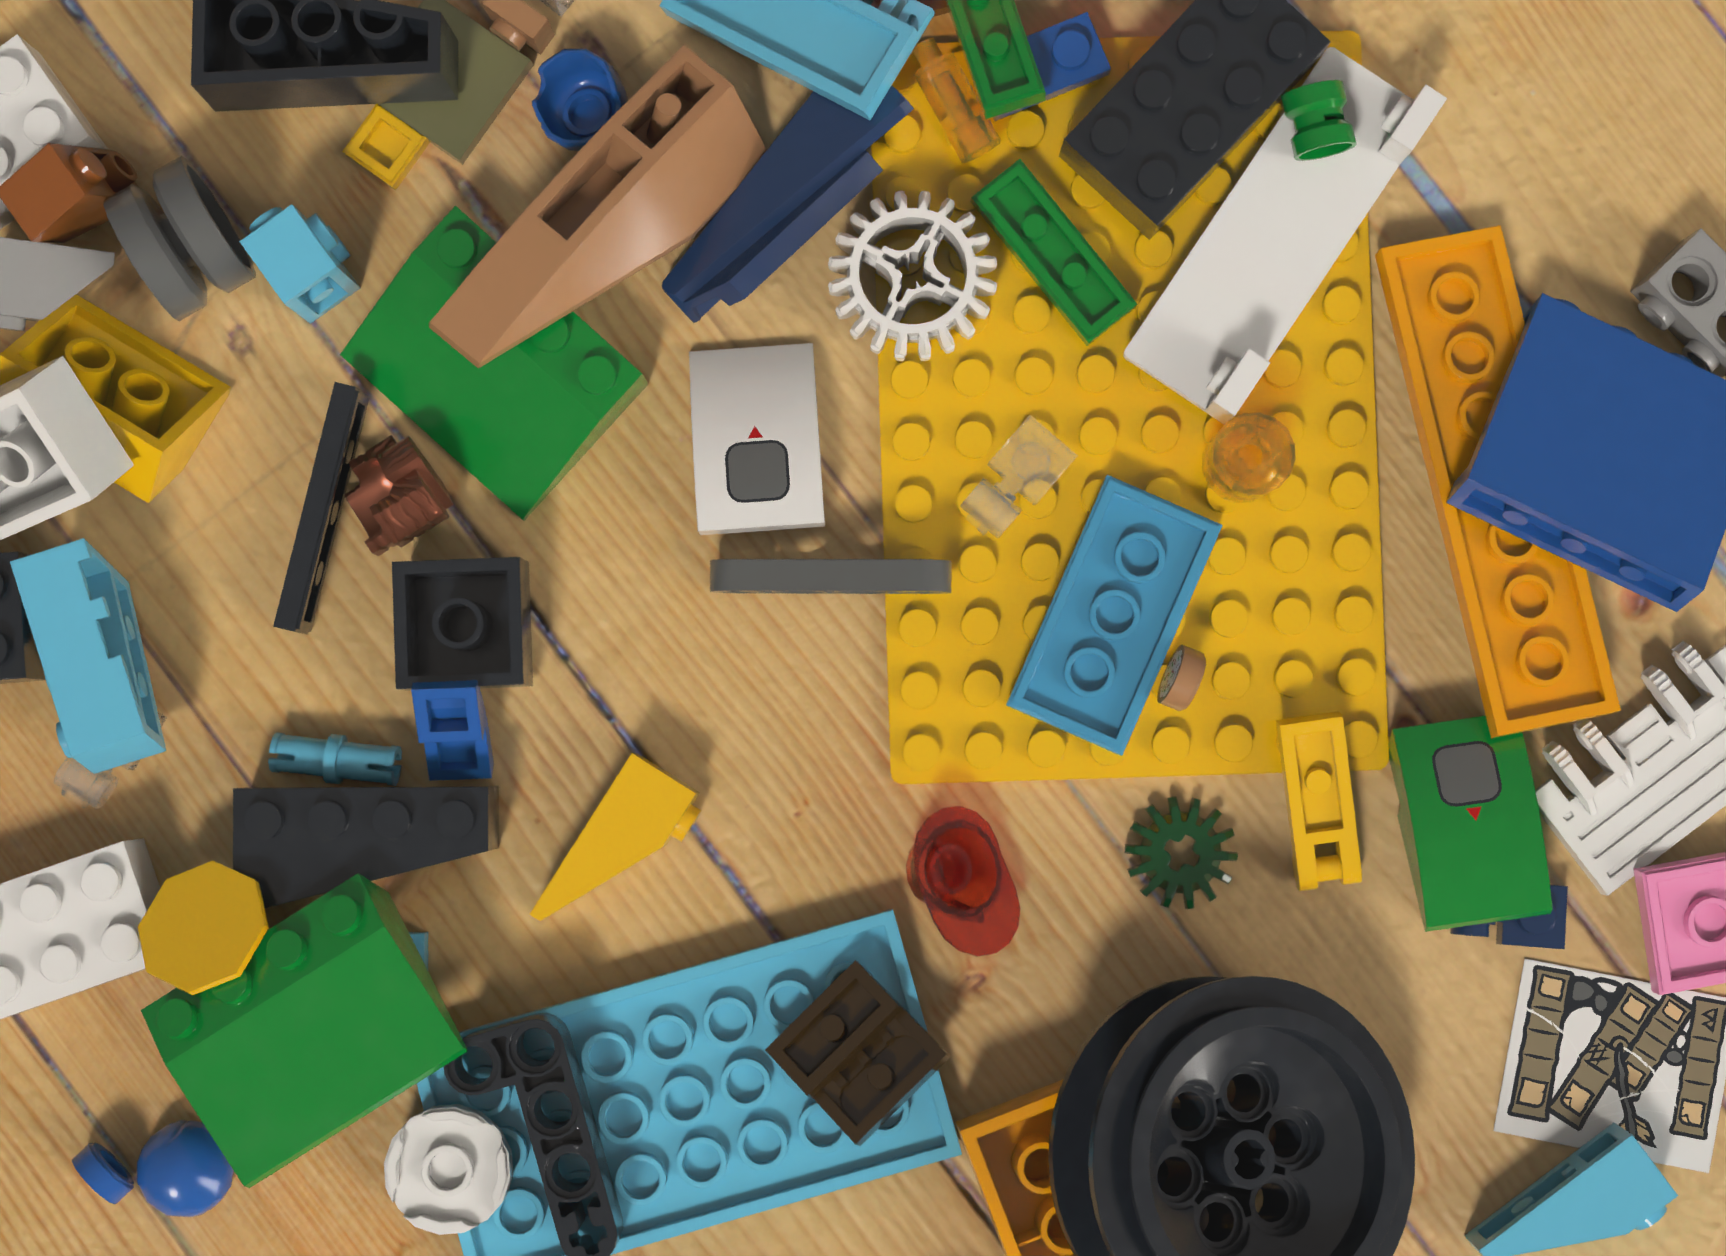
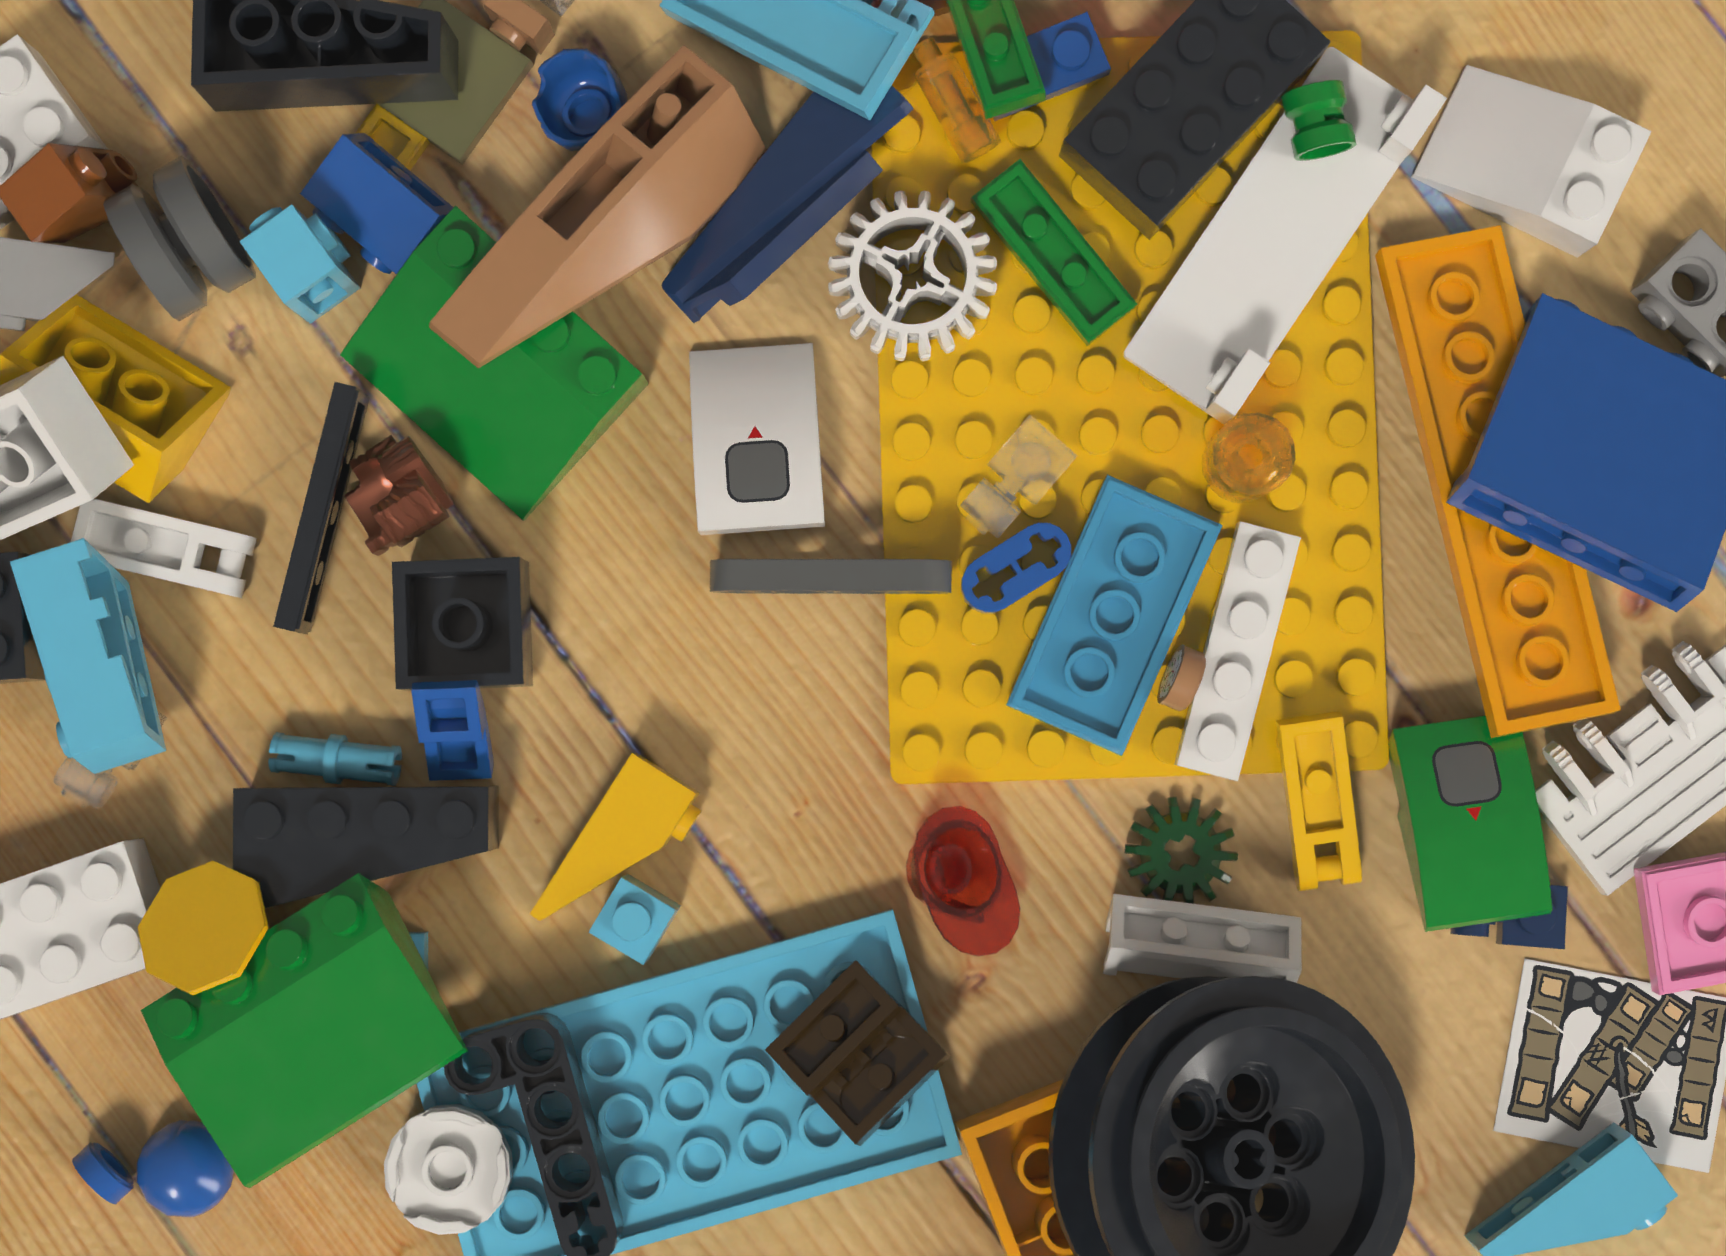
none -> white plate [71,499,257,598]
none -> blue brick [300,133,454,274]
none -> medium azure brick [589,874,681,965]
none -> blue beam [961,523,1071,614]
none -> white container [1103,894,1302,983]
none -> white plate [1174,521,1301,781]
none -> white slope [1411,65,1652,258]

